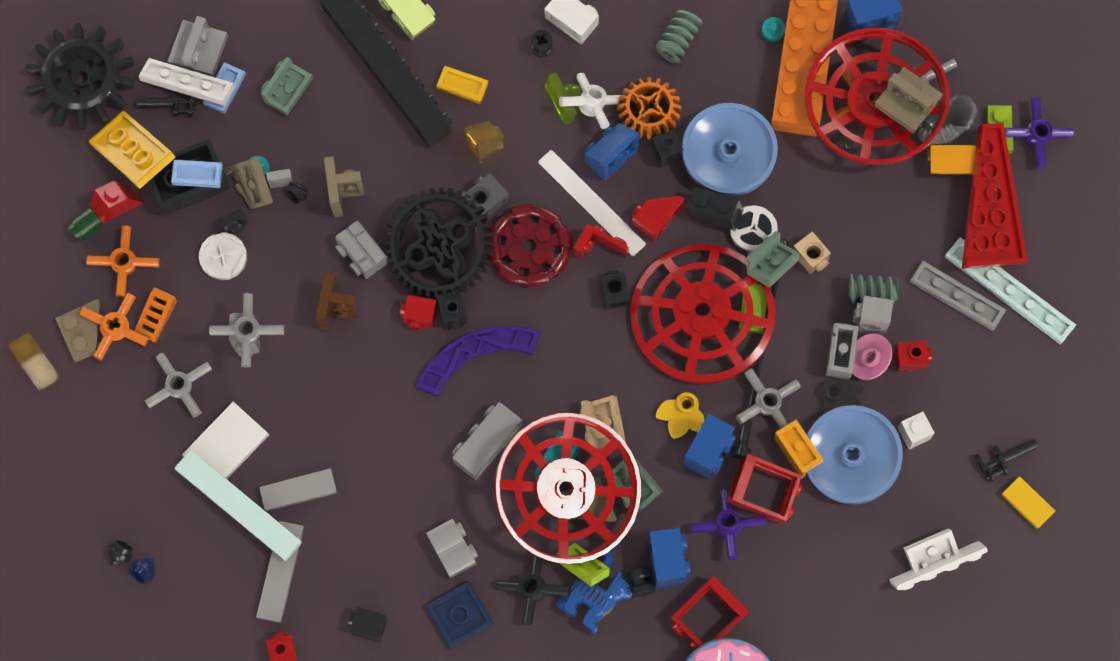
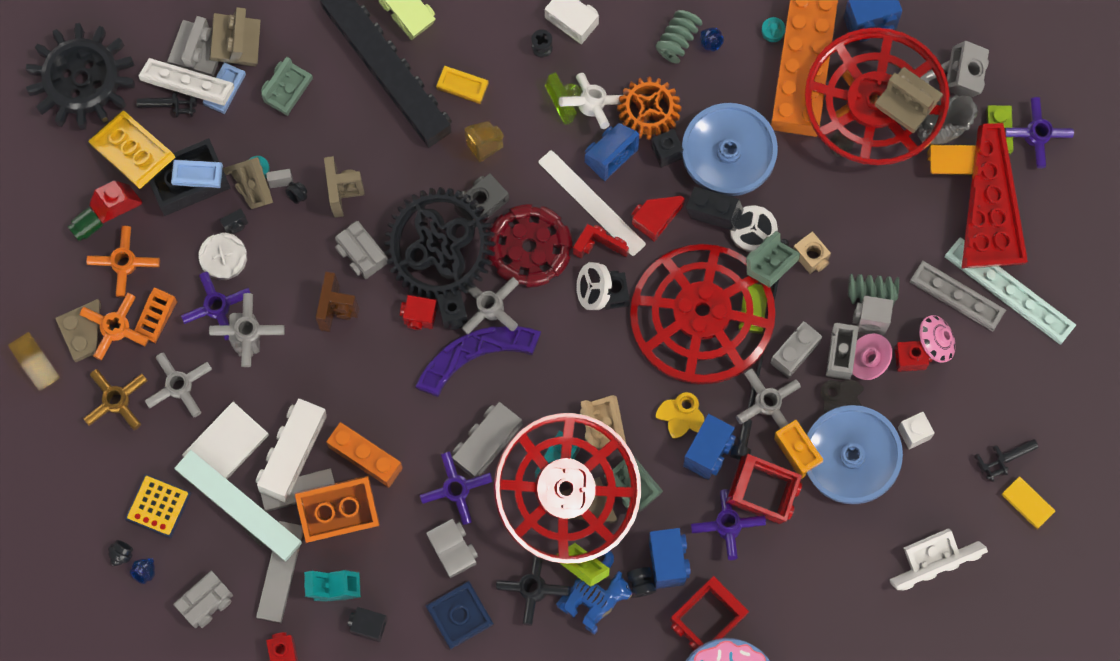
none -> pearl gold bar [83,369,148,430]
none -> yellow tile [125,474,192,538]
none -> light grey brick [174,571,233,629]
none -> dark purple bar [181,272,251,340]
none -> dark tan bracket [209,7,261,67]
none -> white brick [256,398,327,503]
none -> orange brick [295,475,380,543]
none -> teal brick [304,570,361,601]
none -> orange brick [326,422,403,488]
none -> dark purple bar [420,452,493,525]
none -> light grey bar [462,277,519,334]
none -> white tile [577,262,612,310]
none -> clear blue plate [700,27,724,51]
none -> light grey brick [771,321,822,378]
none -> bright pink dish [919,315,955,363]
none -> light grey brick [947,41,989,97]

